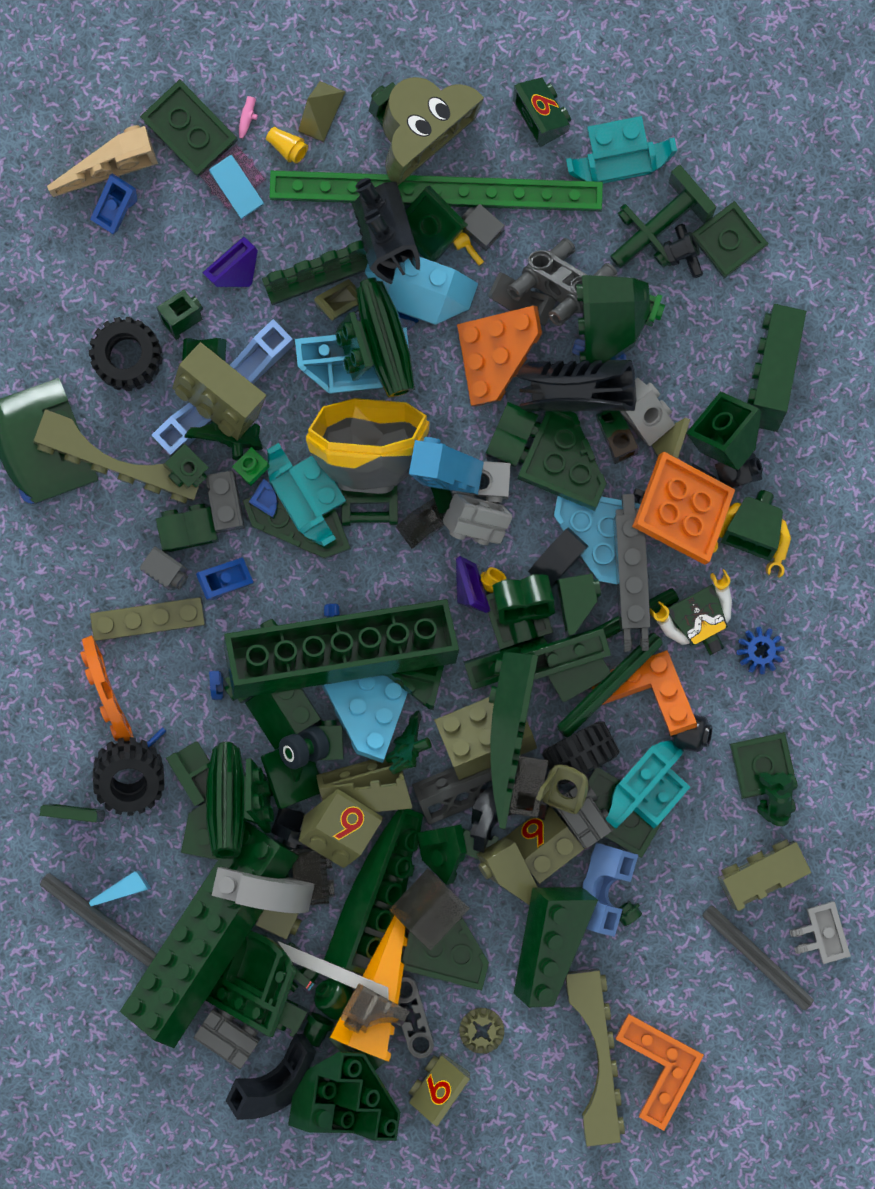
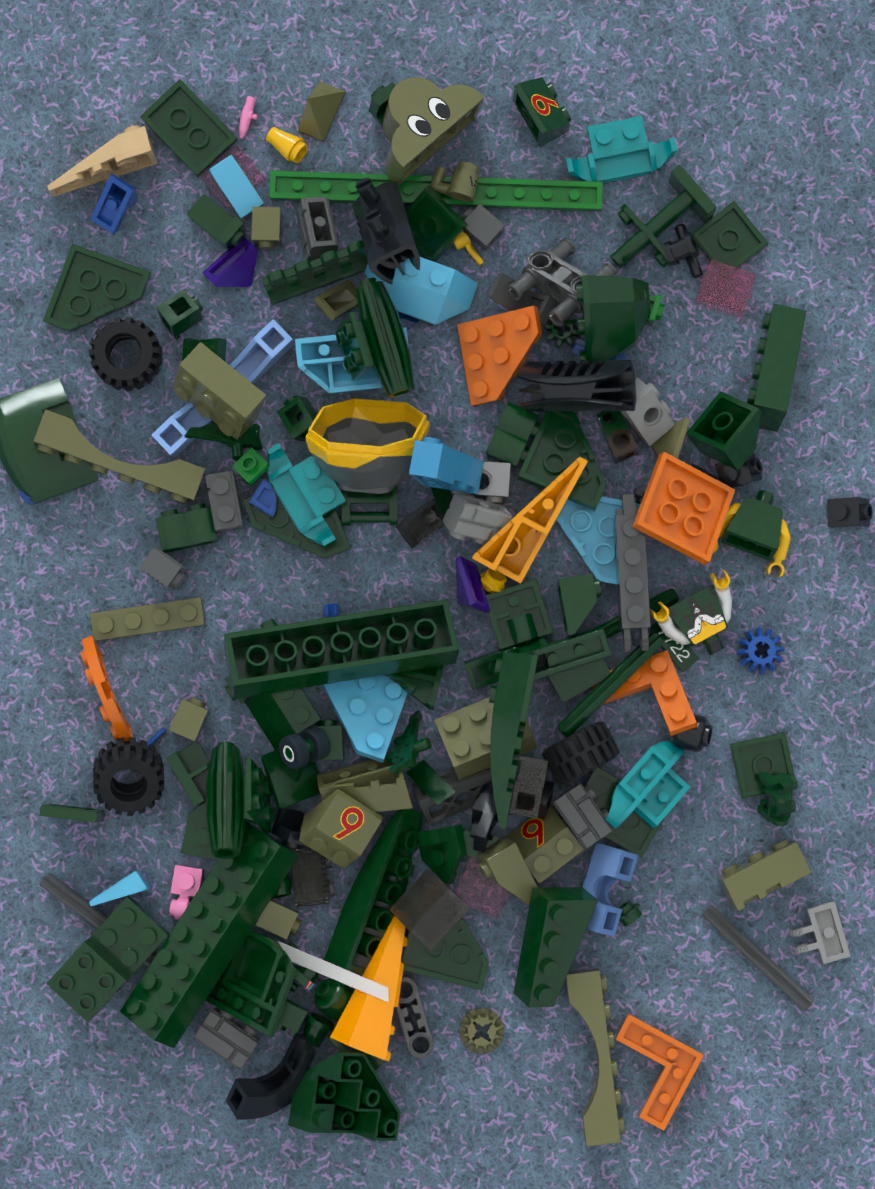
dark green brick [163,444,209,489] -> none
blue slope [196,557,254,600] -> none
blue tile [209,671,224,700] -> none
light grey arch [212,867,315,913] -> none
clear smoke arch [341,983,410,1033] -> none
olive slope [408,1053,470,1127] -> none
dark green brick [492,574,555,624] -> none
black slope [528,527,589,588] -> none
olive piece [536,764,588,814] -> none
none -> dark green plate [43,244,151,332]
none -> dark green piece [46,896,170,1022]
none -> olive brick [169,697,210,741]
none -> bright pink plate [169,865,204,920]
none -> dark green bracket [187,195,246,251]
none -> olive brick [251,207,282,250]
none -> dark green brick [277,396,317,441]
none -> dark grey brick [296,197,339,262]
none -> dark green sticker [406,760,456,805]
none -> olive piece [430,161,480,202]
none -> piece [453,856,510,918]
none -> light orange wedge [472,457,588,584]
none -> dark green gear [544,319,579,348]
none -> dark green sticker [648,622,699,672]
none -> clear pink piece [695,259,757,318]
none -> black bracket [827,497,873,528]

